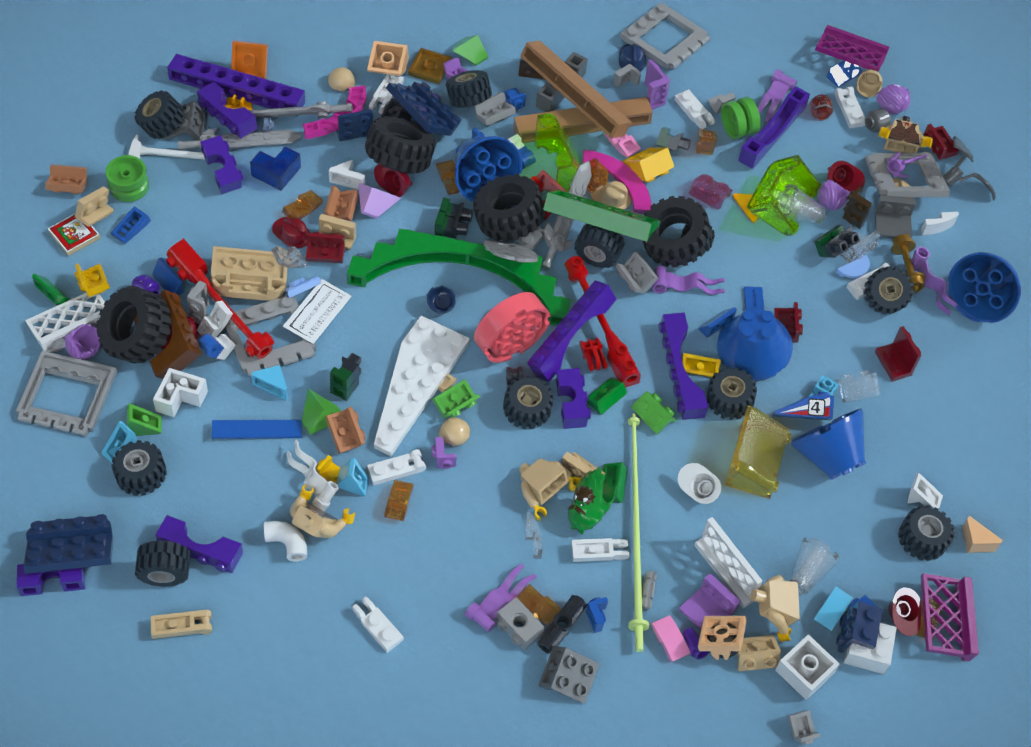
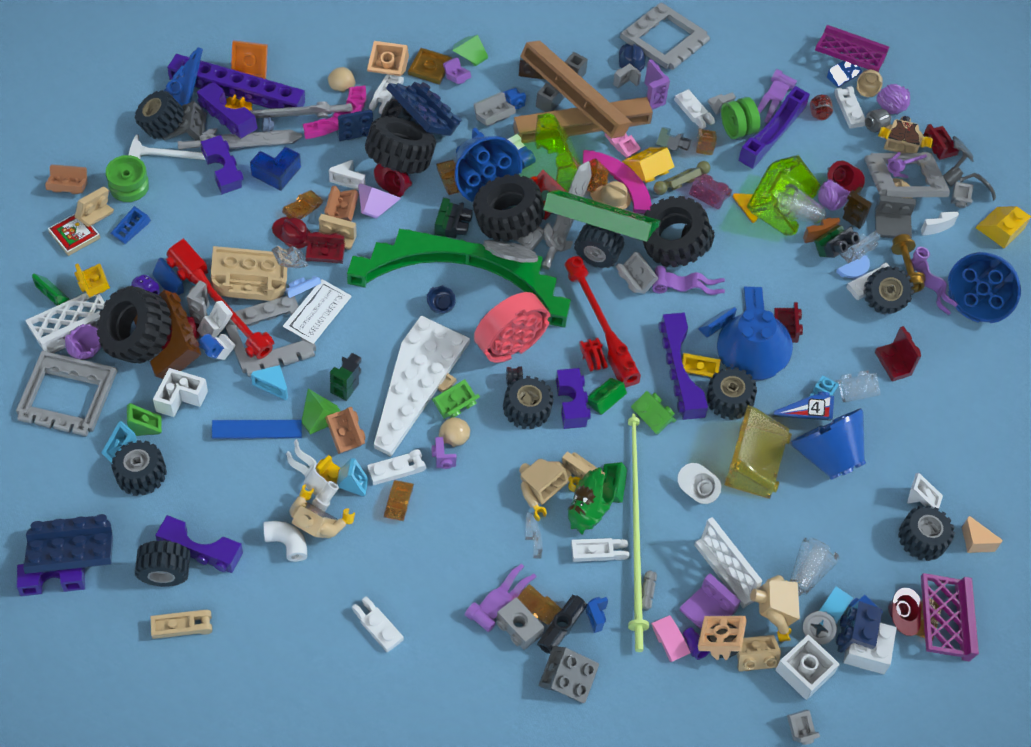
black wheel [445,70,492,107] -> none
dark purple arch [527,280,617,382] -> none
none -> blue wing [164,47,203,106]
none -> olive plate [653,161,711,195]
none -> dark orange slope [803,218,840,243]
none -> light grey gear [803,611,837,644]
none -> light grey bracket [951,182,973,208]
none -> yellow slope [976,206,1031,249]

